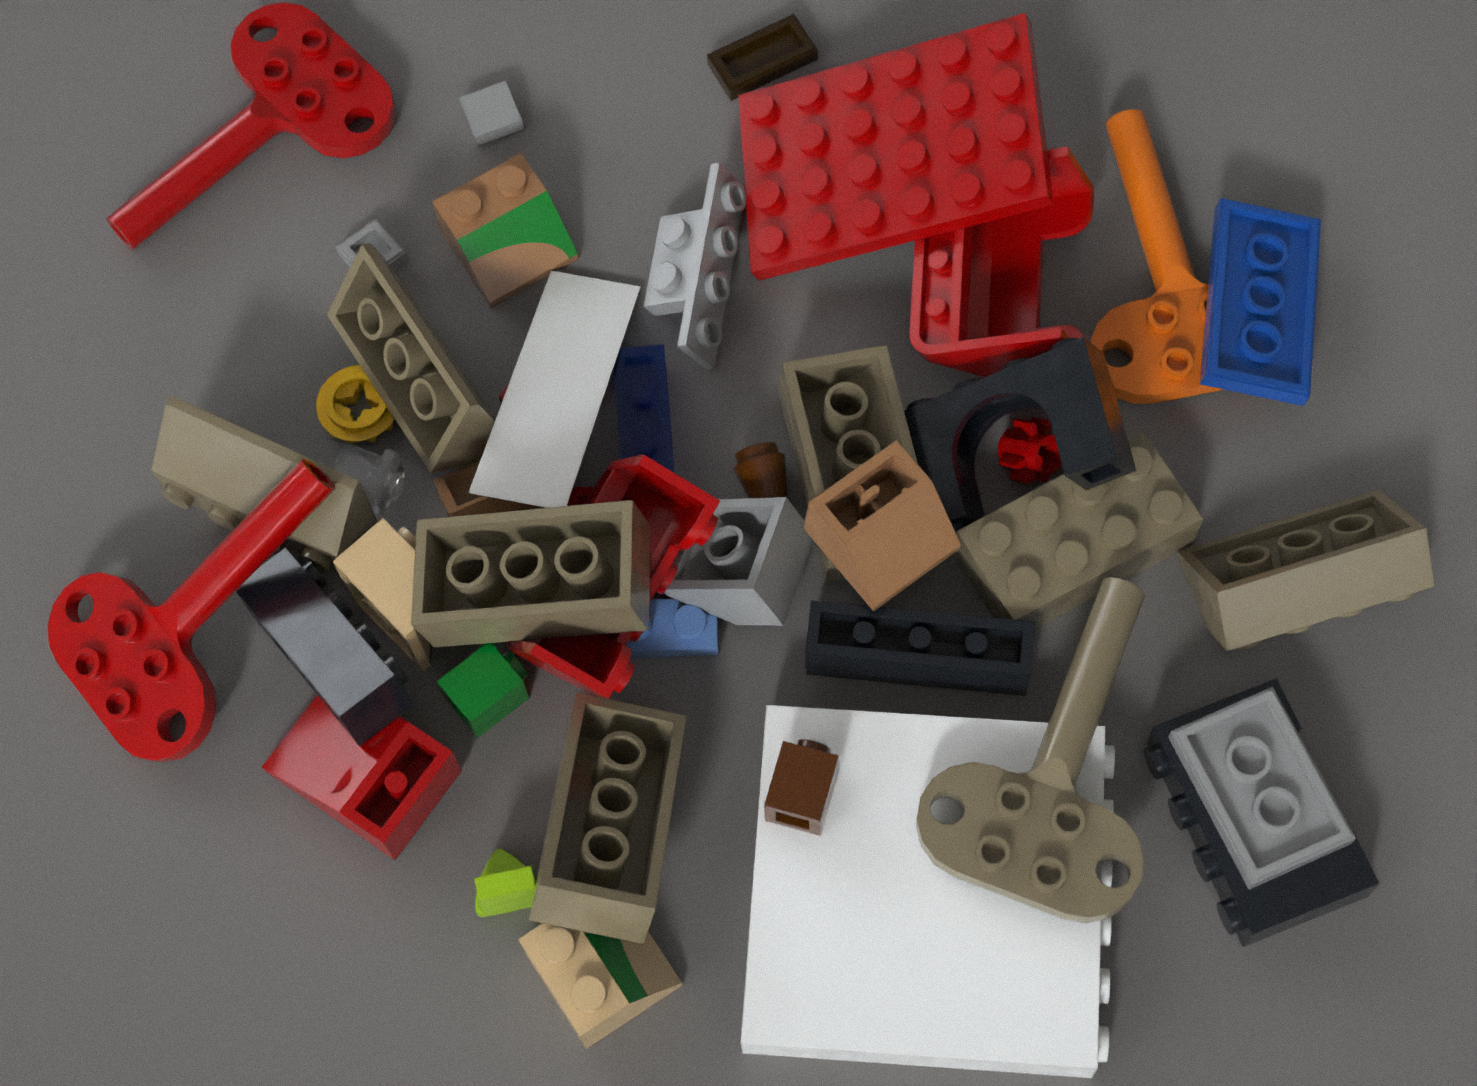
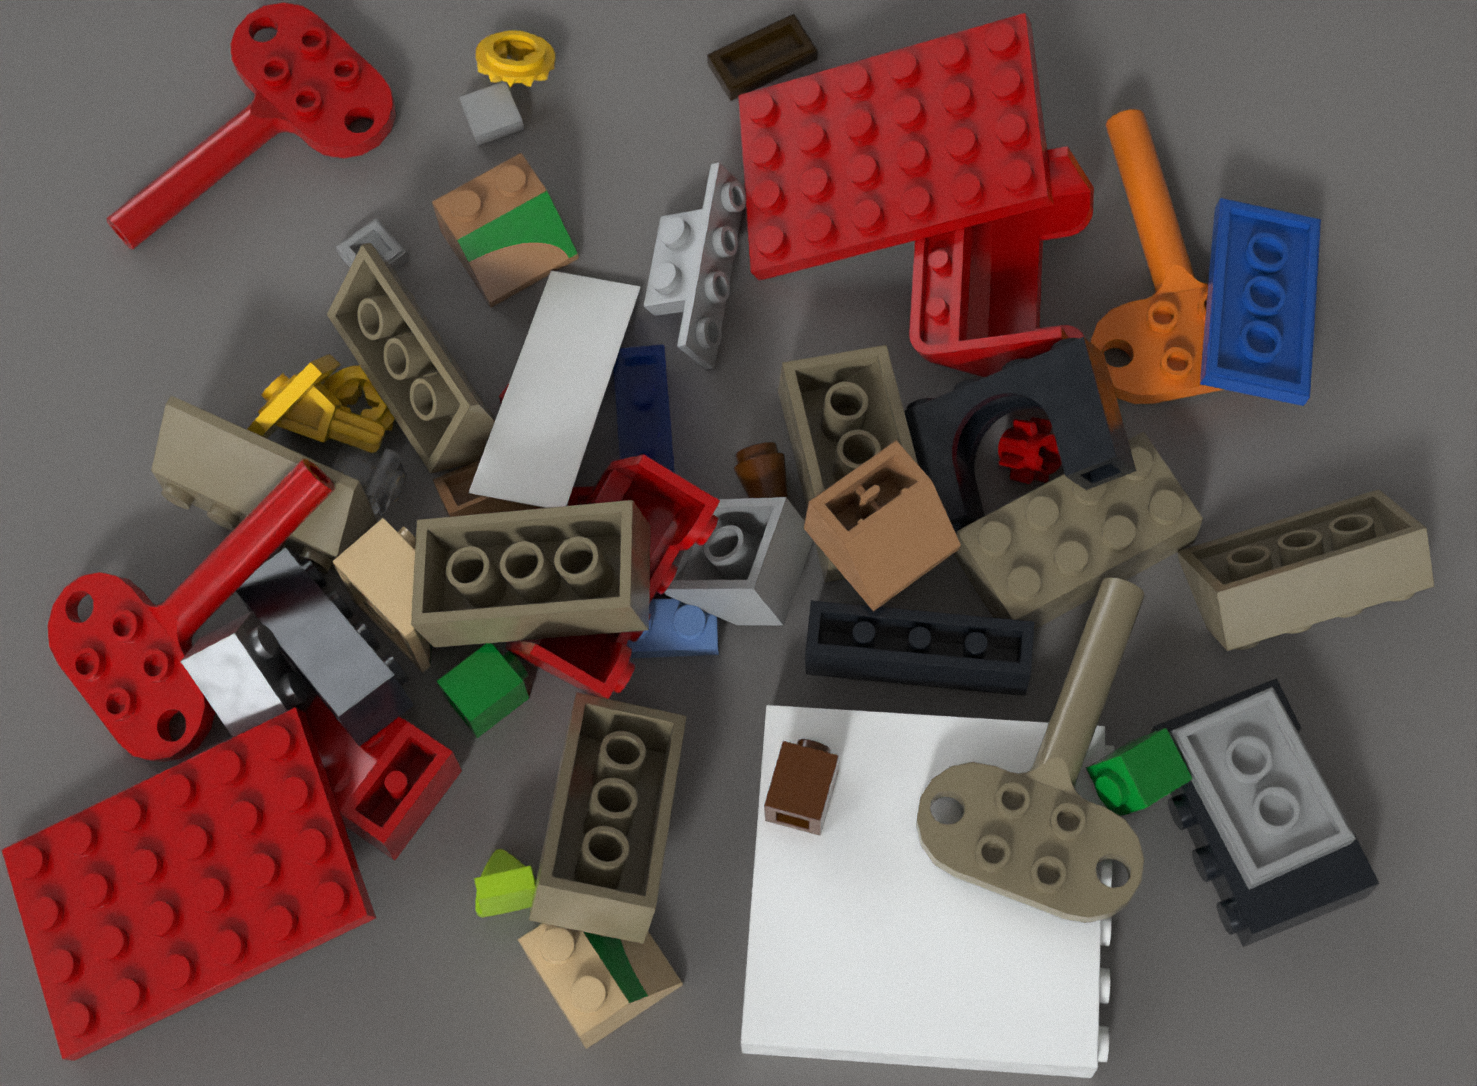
none -> red plate [2,707,376,1061]
none -> brick [181,611,313,737]
none -> yellow piece [247,354,385,453]
none -> yellow gear [475,30,555,87]
none -> green brick [1086,728,1193,816]

